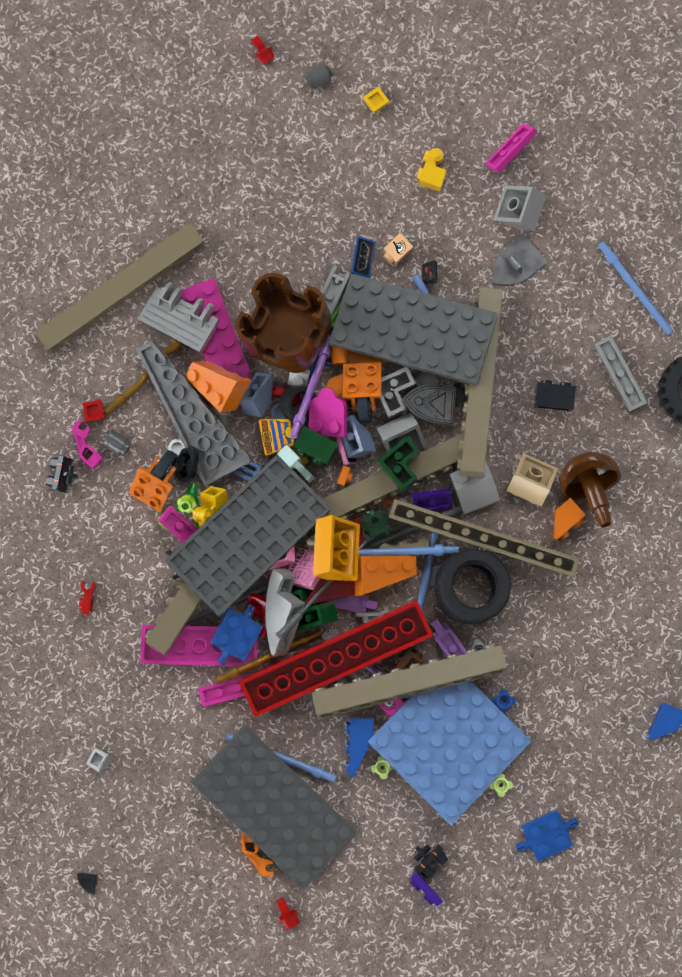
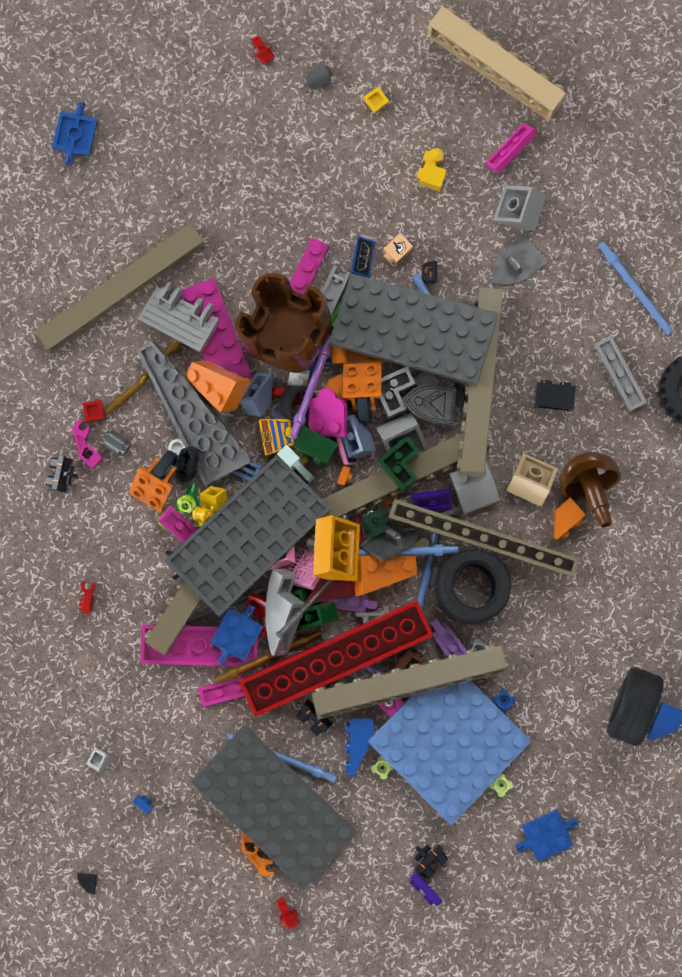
none -> blue plate [52,102,98,166]
none -> blue plate [132,794,154,814]
none -> dark pink plate [290,237,329,295]
none -> black hips [297,699,333,736]
none -> flat silver shield [359,528,418,561]
none -> tan brick [428,6,566,121]
none -> black tyre [607,667,664,746]

